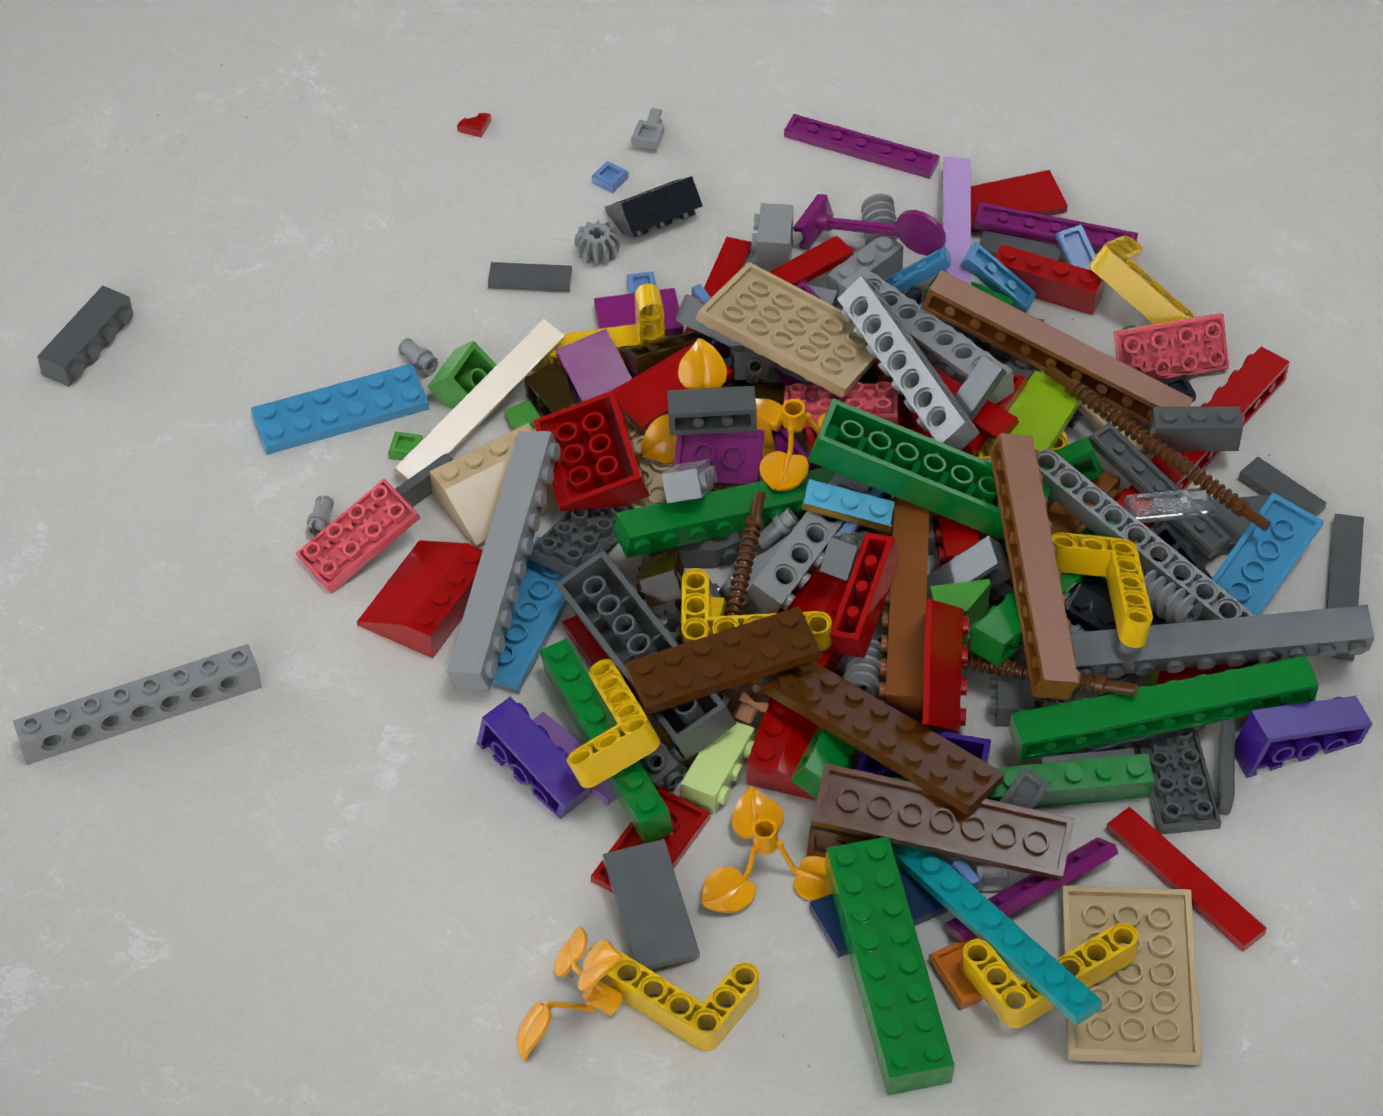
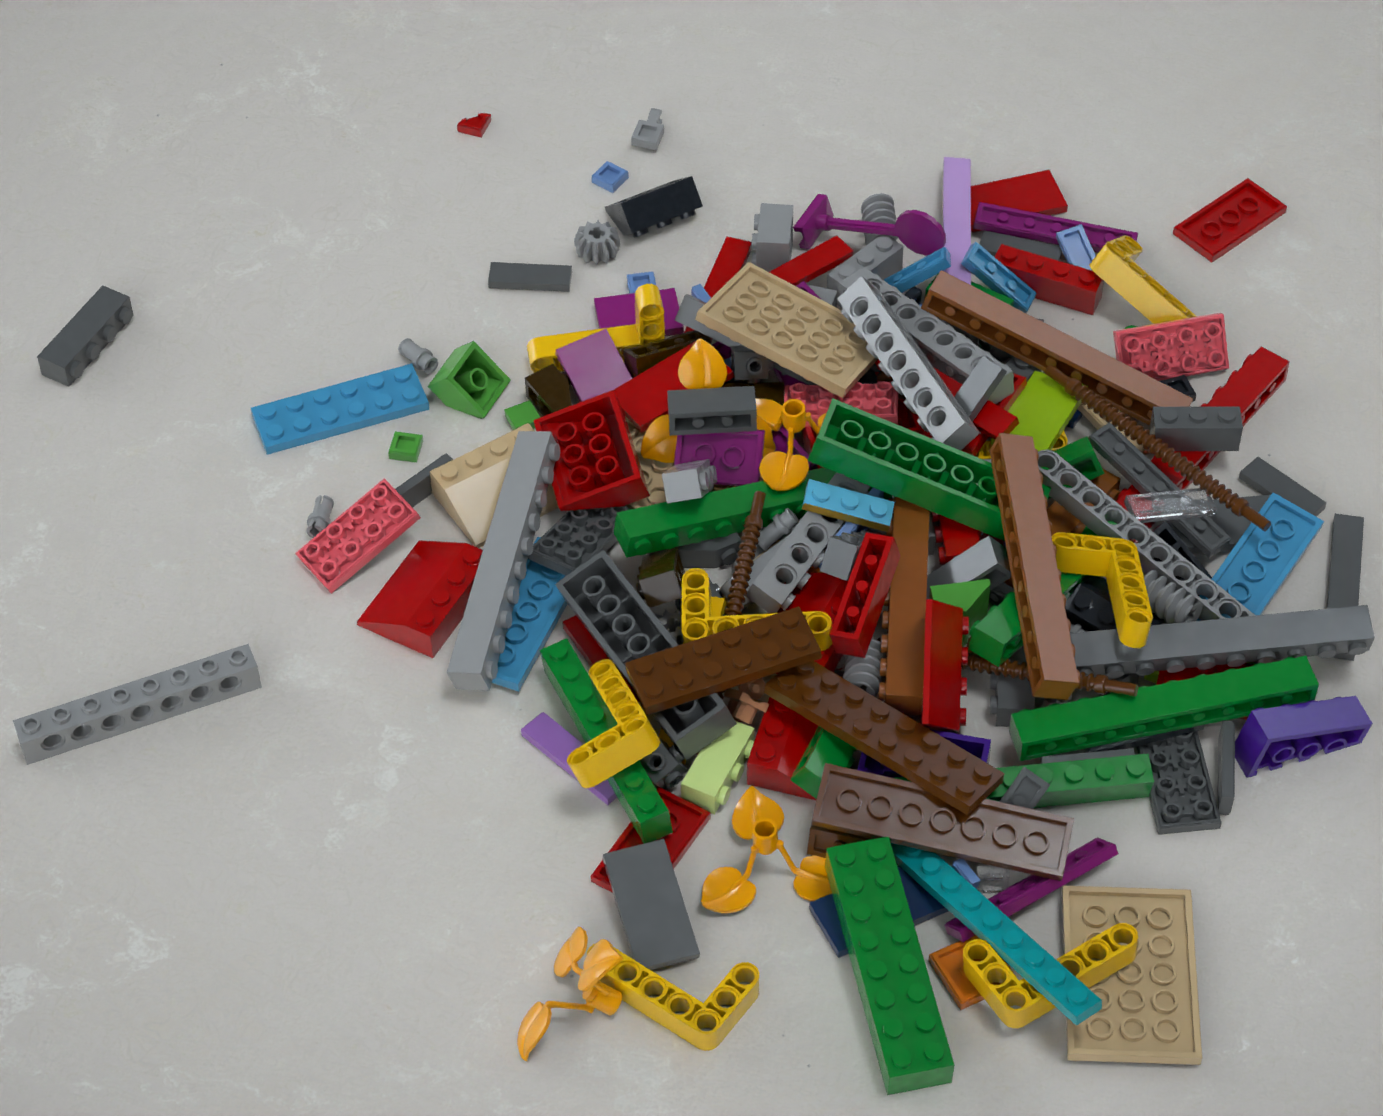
tile [394,318,565,481] -> none
dark purple wedge [476,696,591,819] -> none
magenta tile [784,114,940,179] -> none
red tile [1106,806,1267,952] -> none
none -> red tile [1173,178,1287,263]

